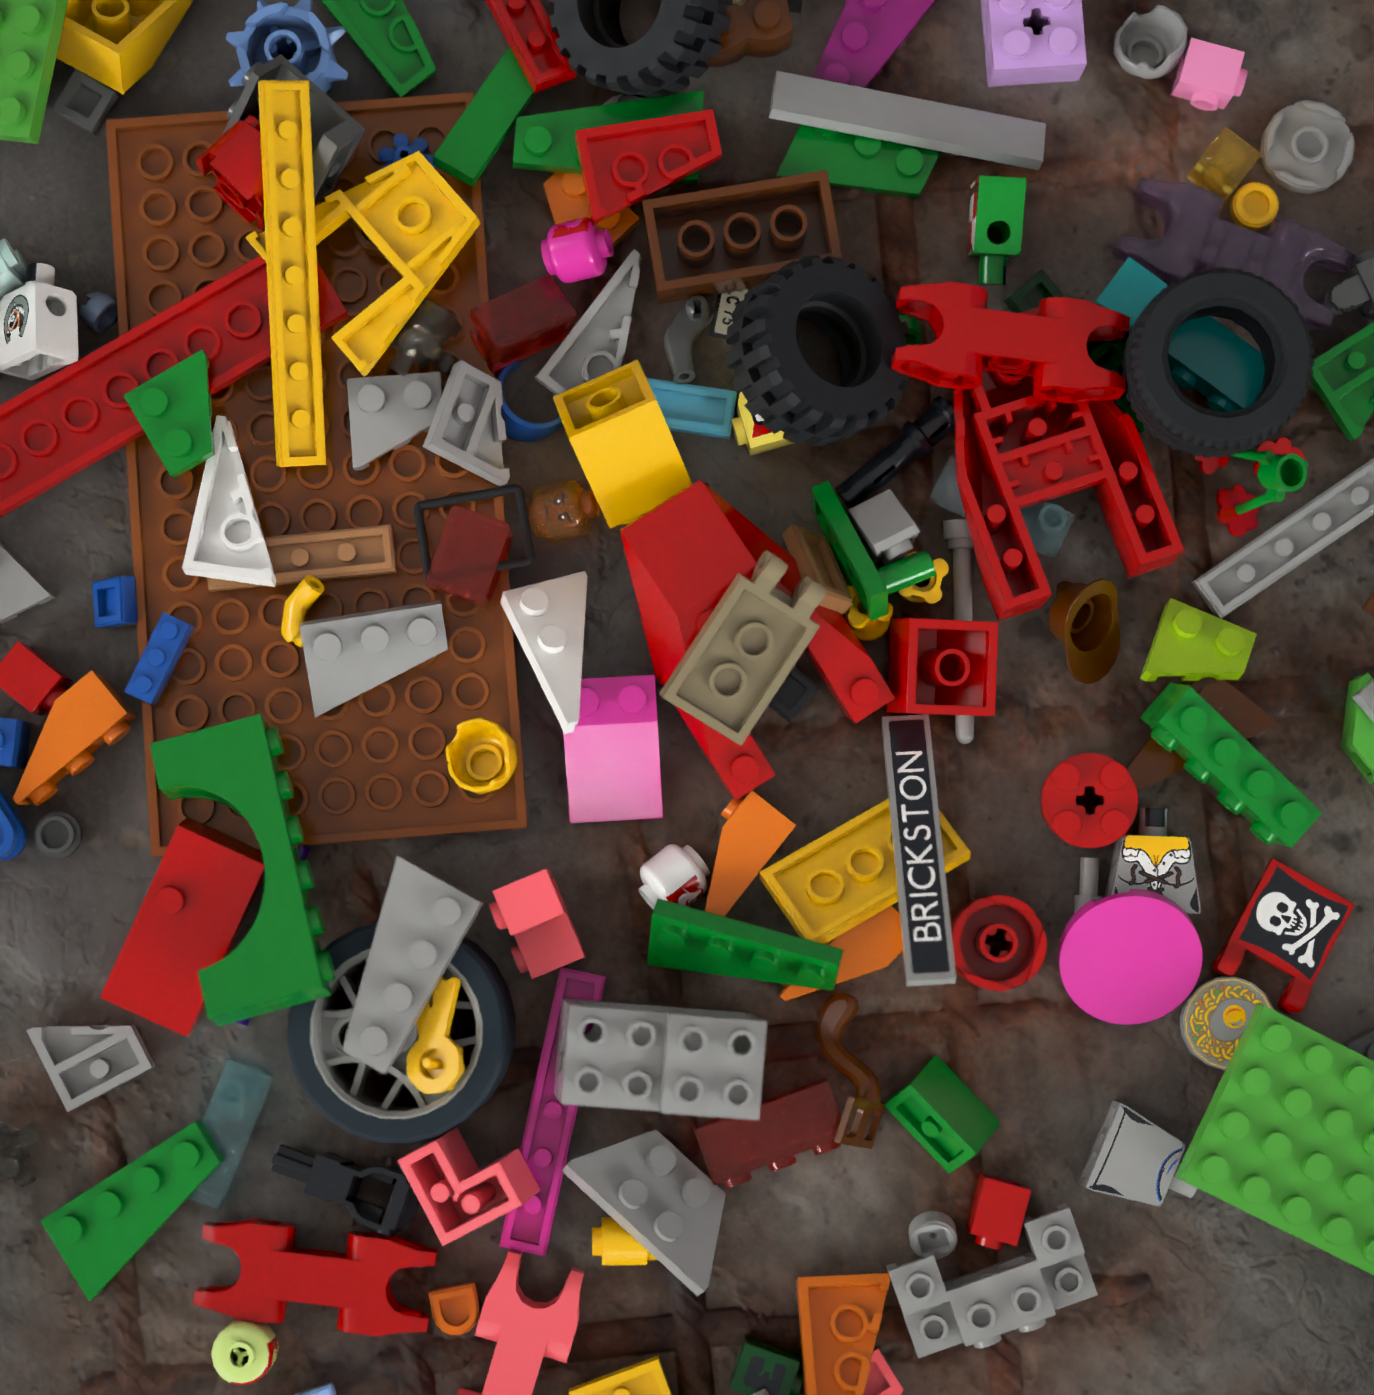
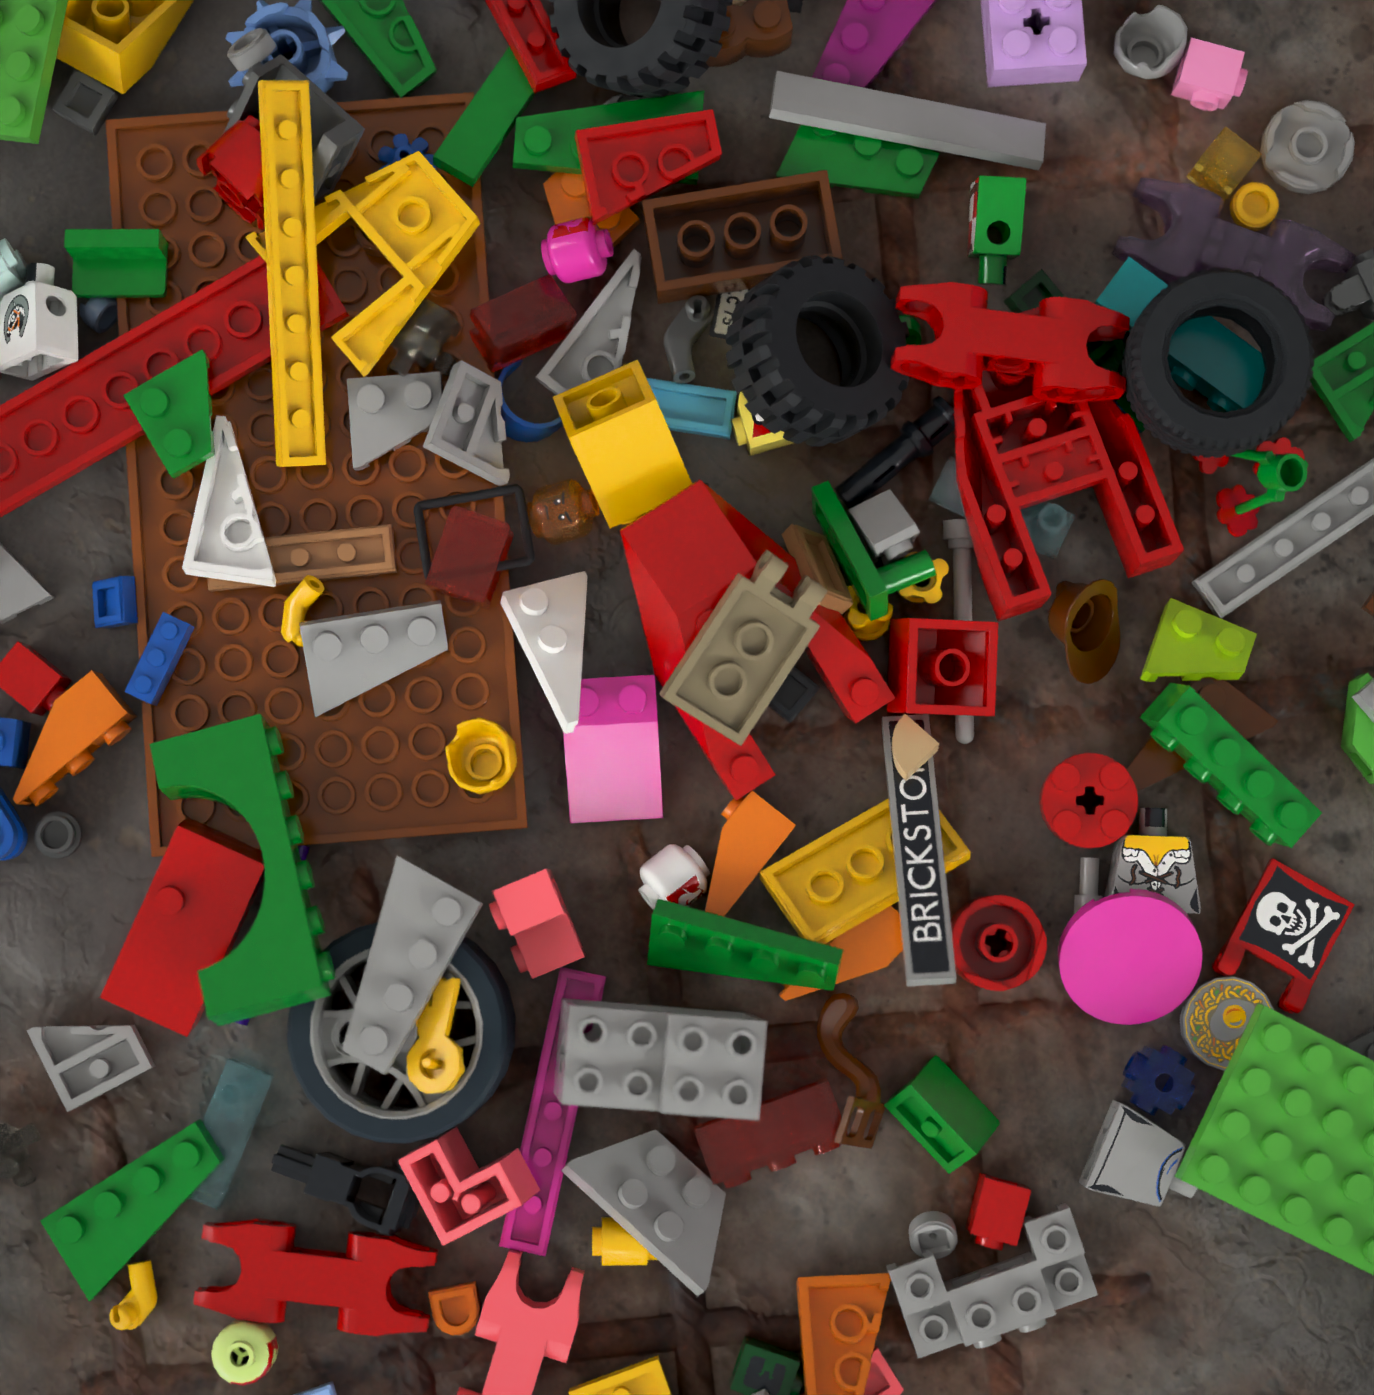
none -> green panel [64,229,168,298]
none -> yellow arm [110,1260,158,1330]
none -> light grey tile [227,28,276,71]
none -> tan tile [892,714,939,780]
none -> clear blue brick [1121,1044,1195,1116]

